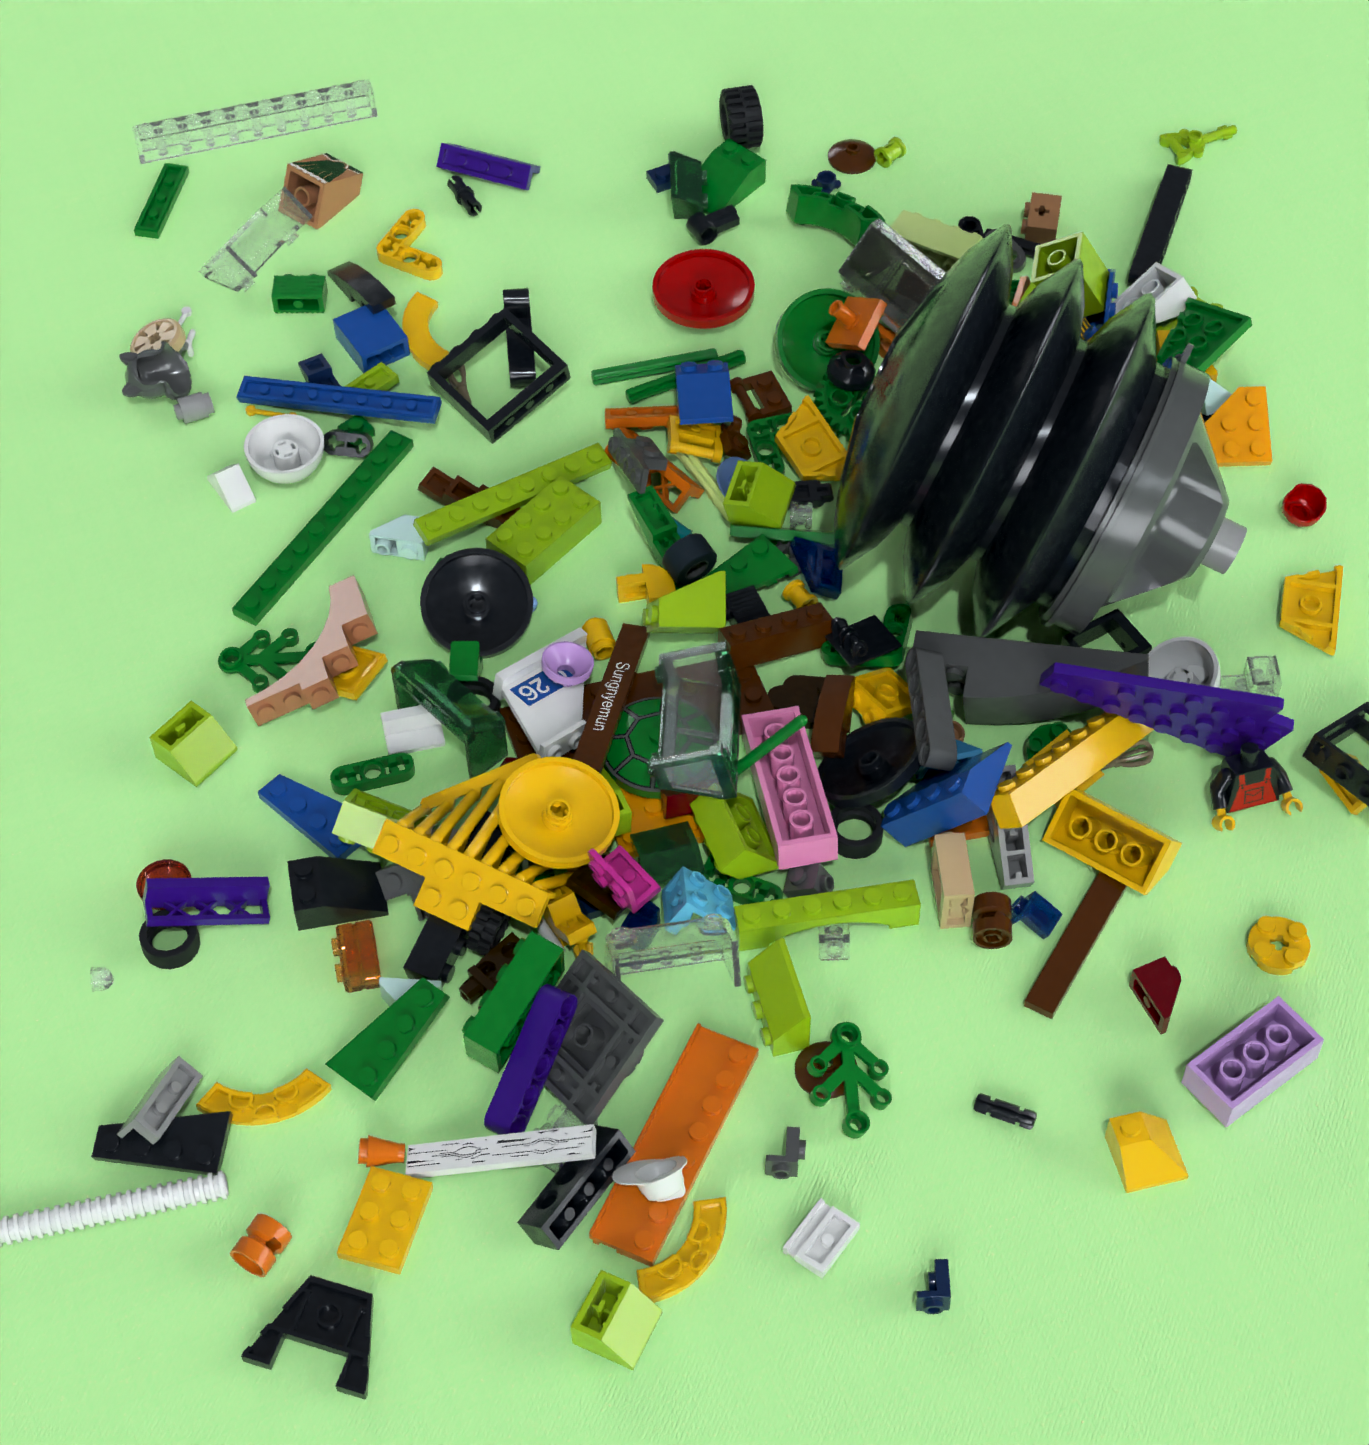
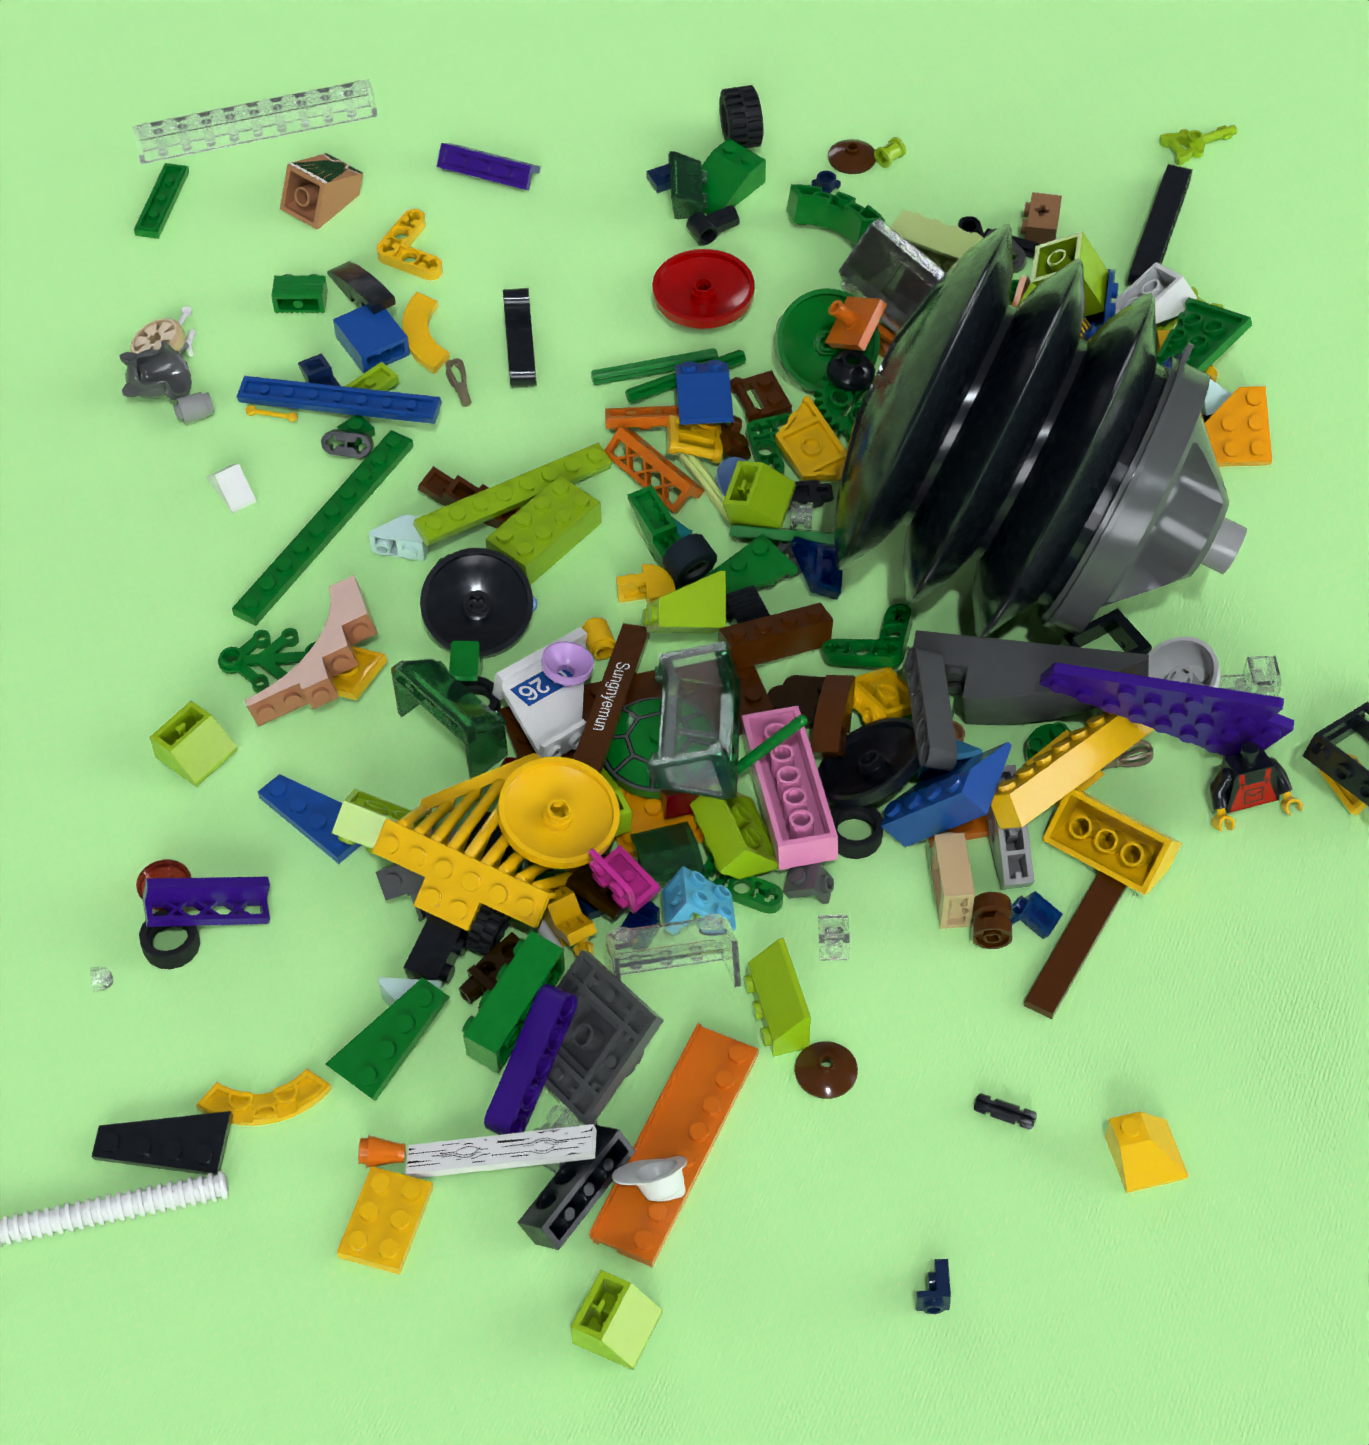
light grey panel [117,1056,203,1145] -> none
clear windscreen [198,187,313,292] -> none
orange wheel [230,1214,292,1277] -> none
black wing [241,1275,374,1400] -> none
white piece [244,414,324,484] -> none
black slope [287,856,389,931] -> none
green beam [330,752,415,796] -> none
clear orange brick [331,920,381,993] -> none
white panel [380,702,446,755] -> none
black window [426,307,571,444] -> none
black pin [447,175,482,216] -> none
dark grey bracket [608,428,668,494] -> none
yellow tile [637,1197,727,1303] -> none
lime arch [734,879,921,952] -> none
dark grey bracket [765,1127,806,1179] -> none
yellow bush [782,579,819,609] -> none
white plate [783,1198,860,1279] -> none
green plant [807,1022,892,1139] -> none
black hinge [825,615,902,668] -> none
dark red slope [1129,956,1181,1035] -> none
lavender brick [1181,996,1324,1128] -> none
yellow plate [1246,916,1311,975] -> none
yellow wing [1279,565,1344,656] -> none
red hair [1281,483,1327,527] -> none

